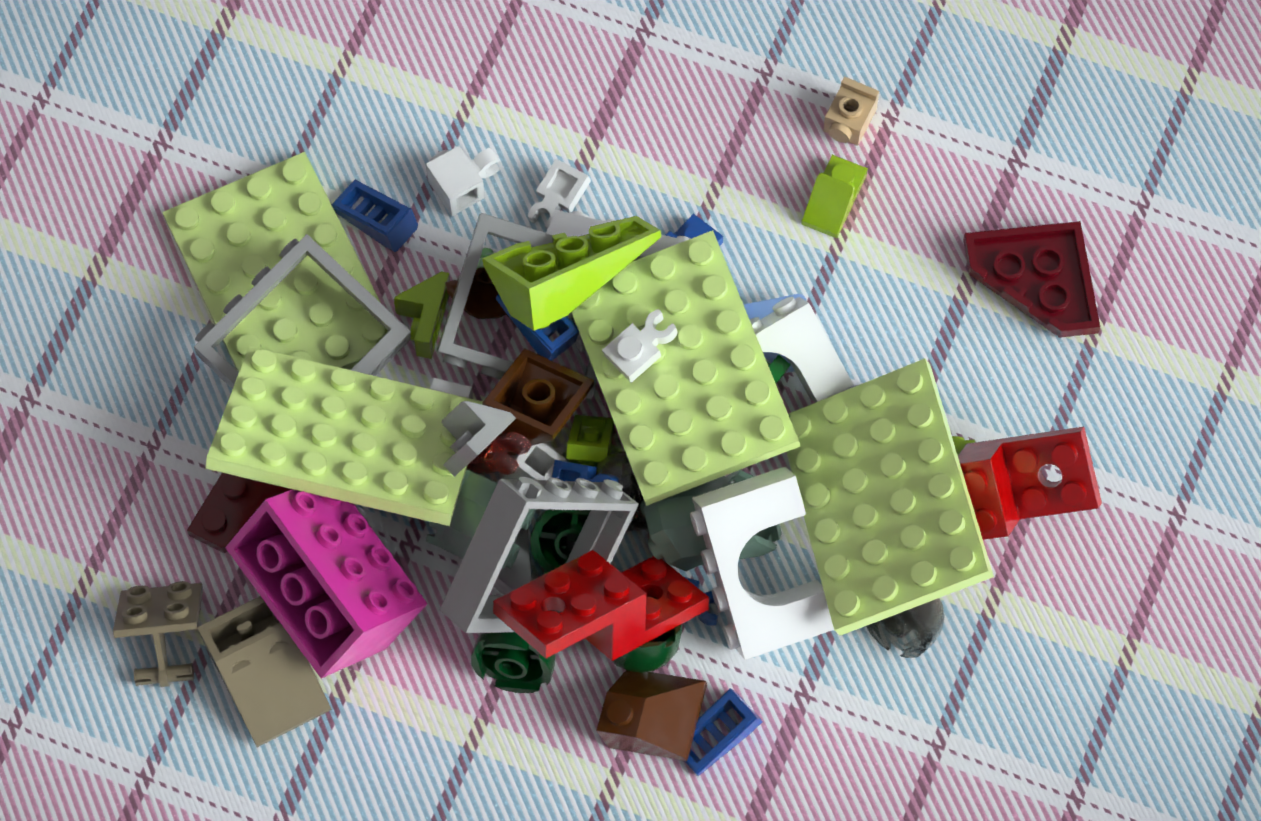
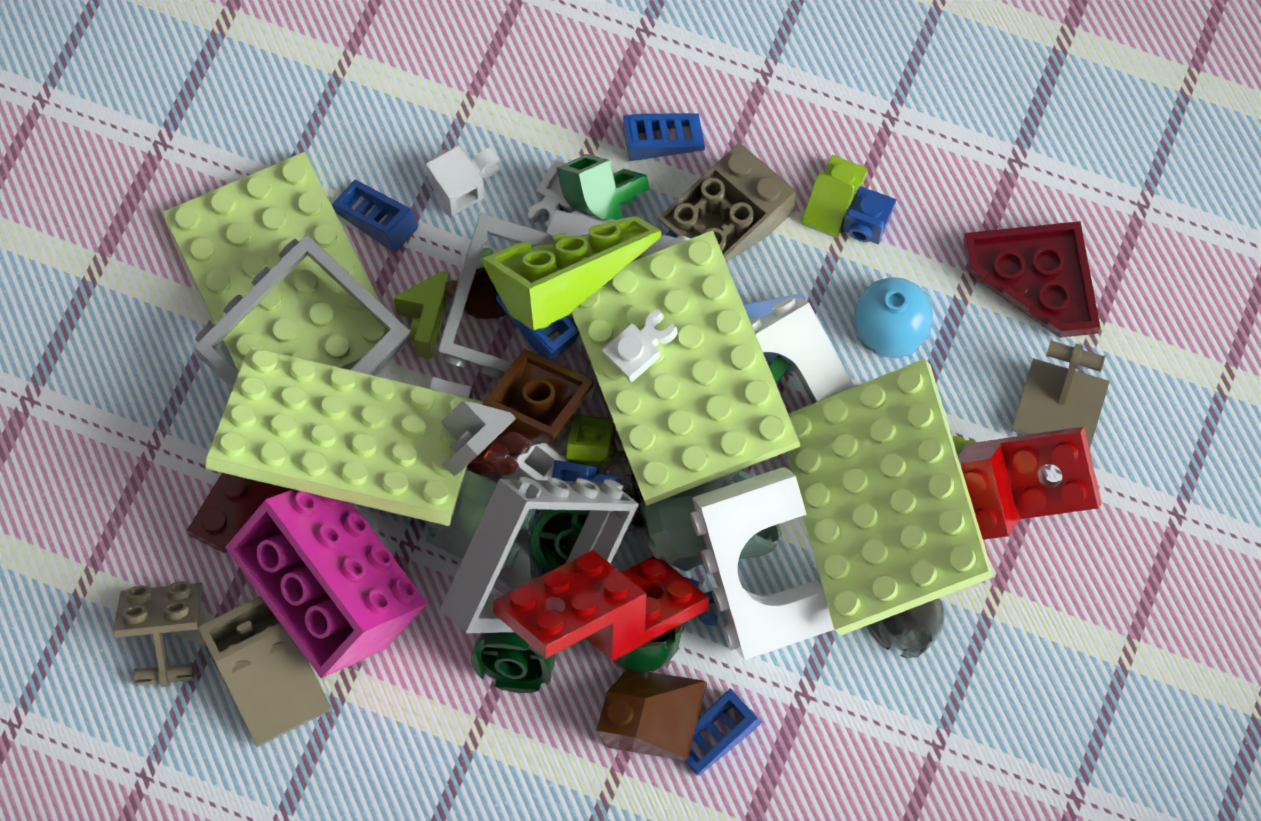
tan brick [823,76,879,146] -> none
none -> green brick [556,154,650,220]
none -> blue slope [623,113,705,161]
none -> dark tan slope [658,142,796,262]
none -> blue bracket [843,186,897,245]
none -> medium azure cylinder [853,277,933,358]
none -> dark tan plate [1011,340,1110,449]

